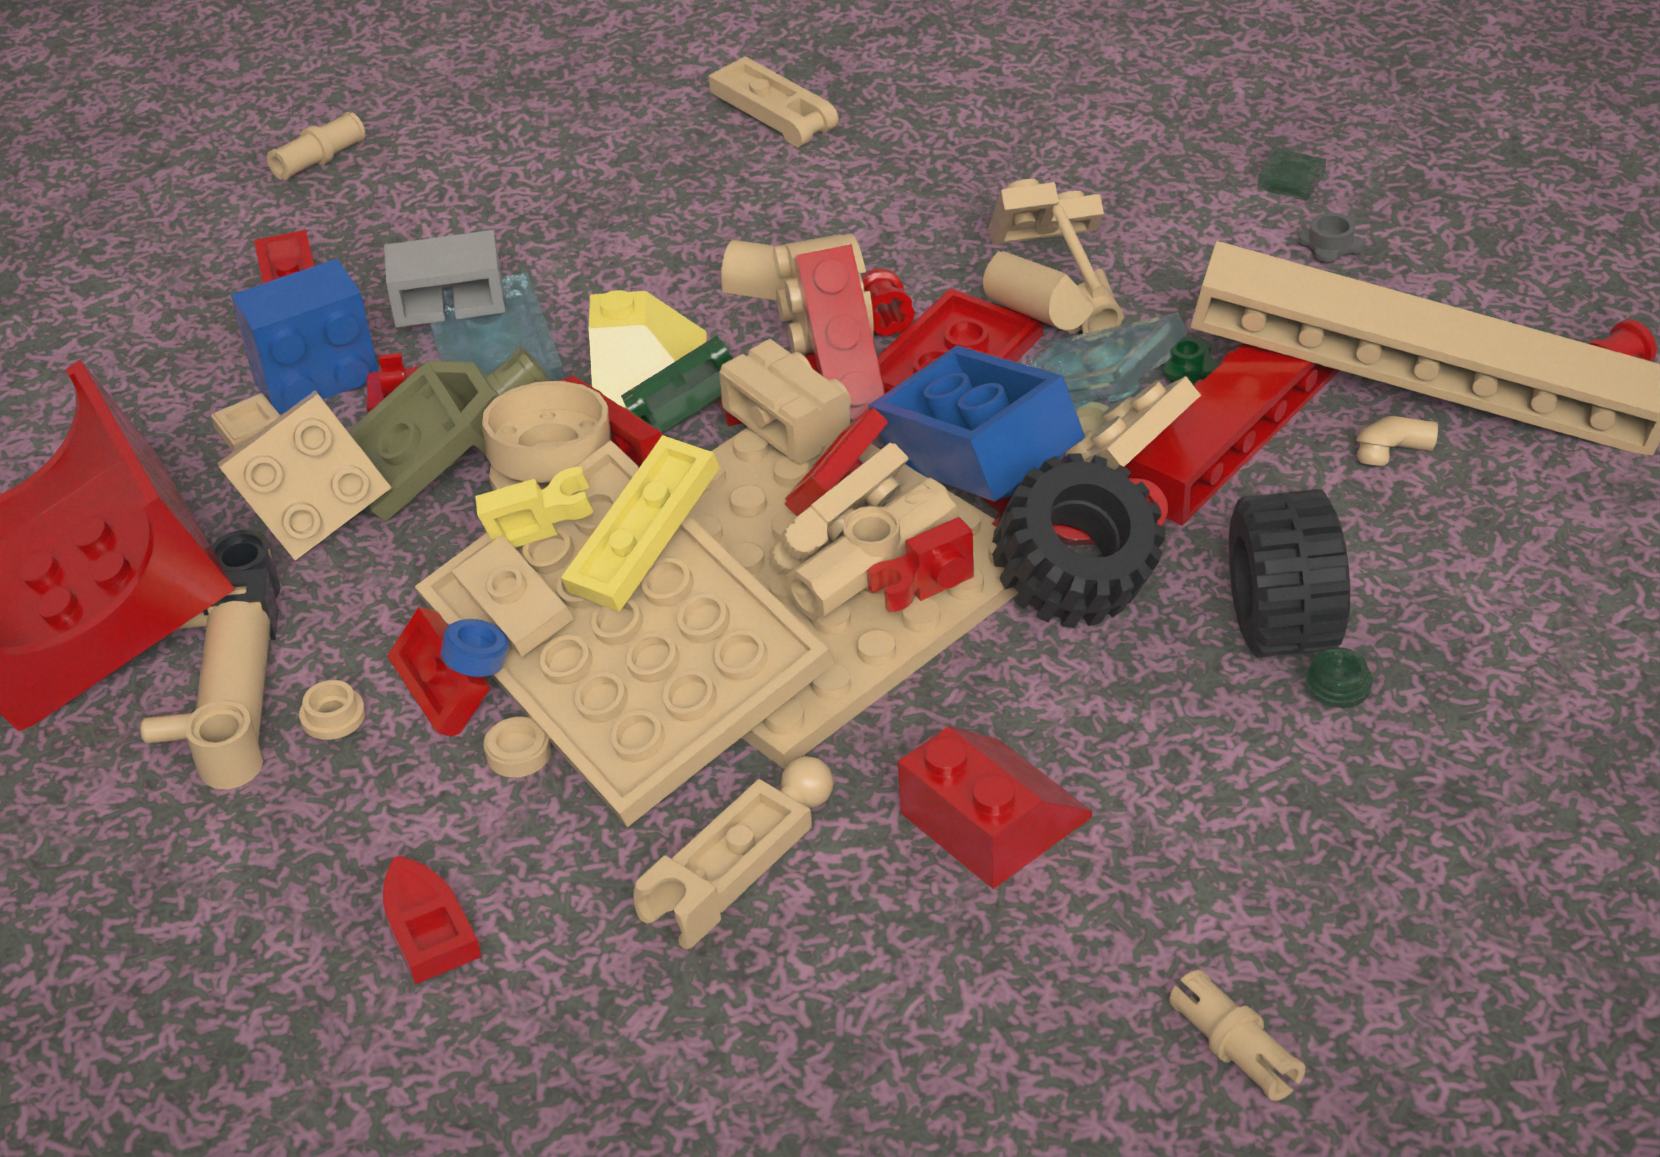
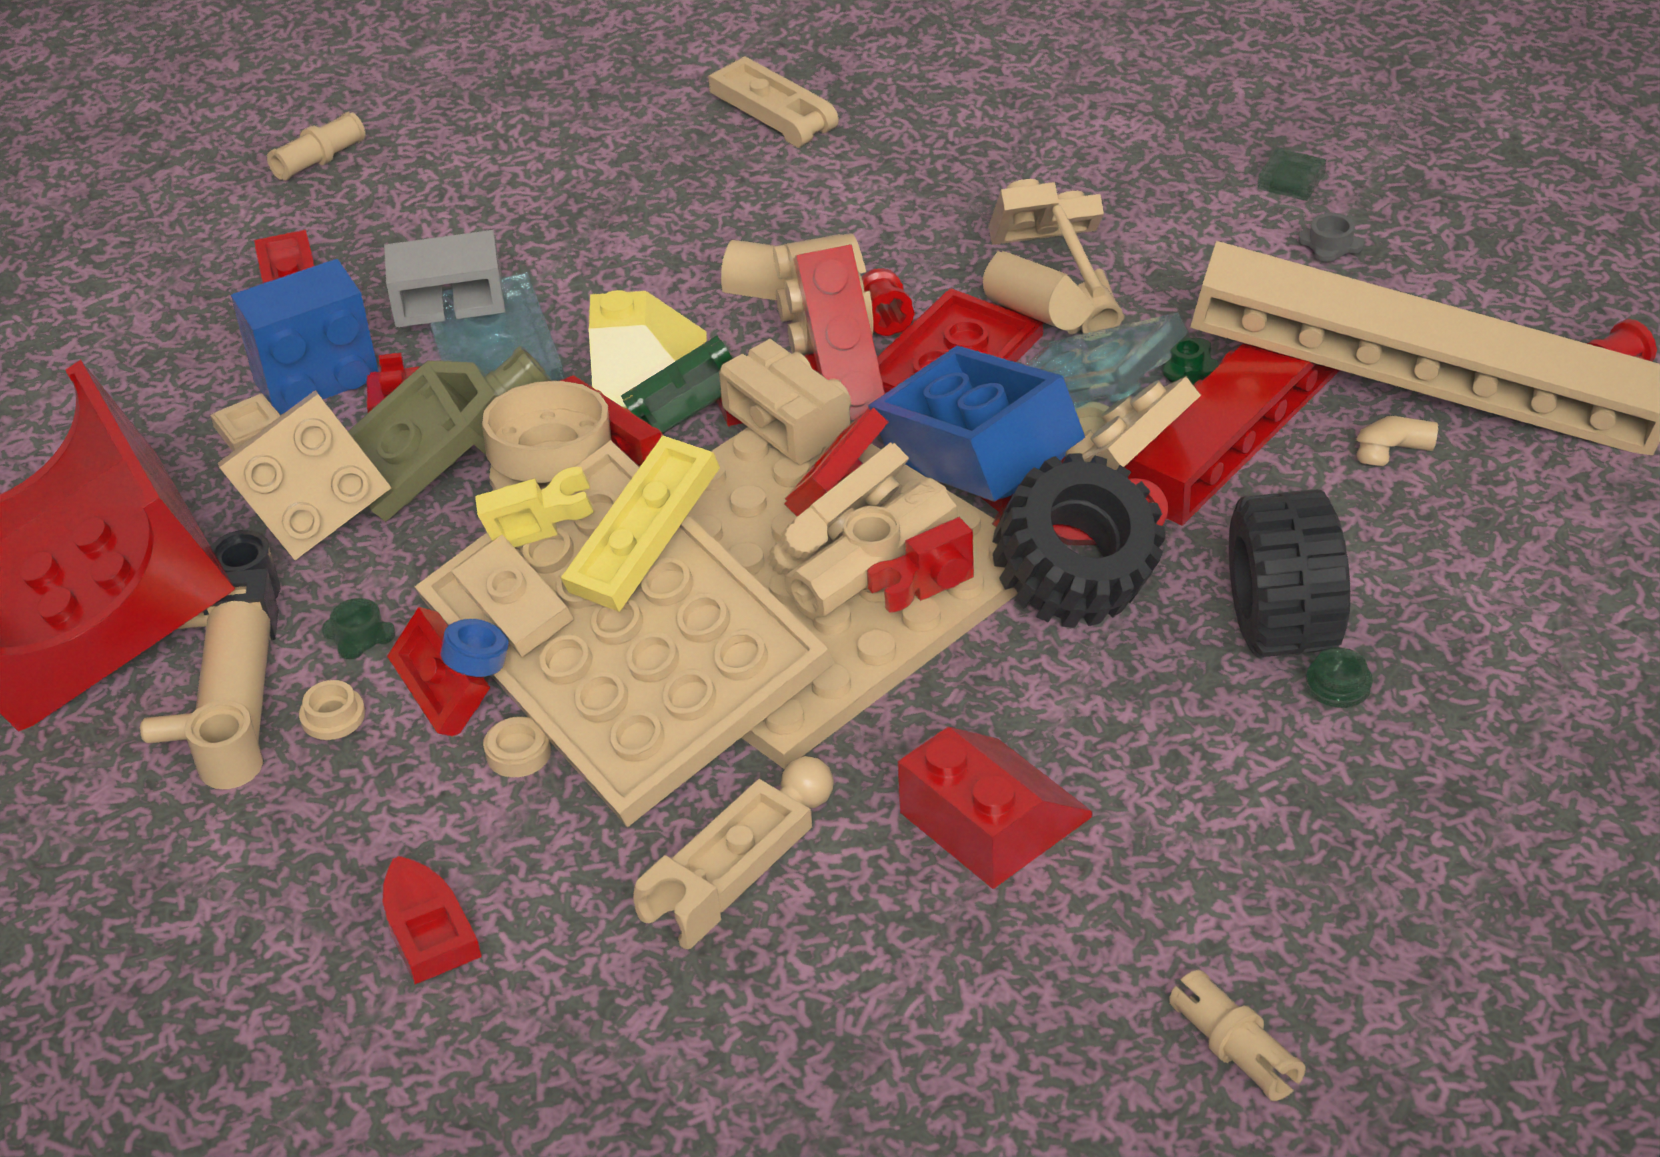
none -> clear green plate [322,598,396,659]

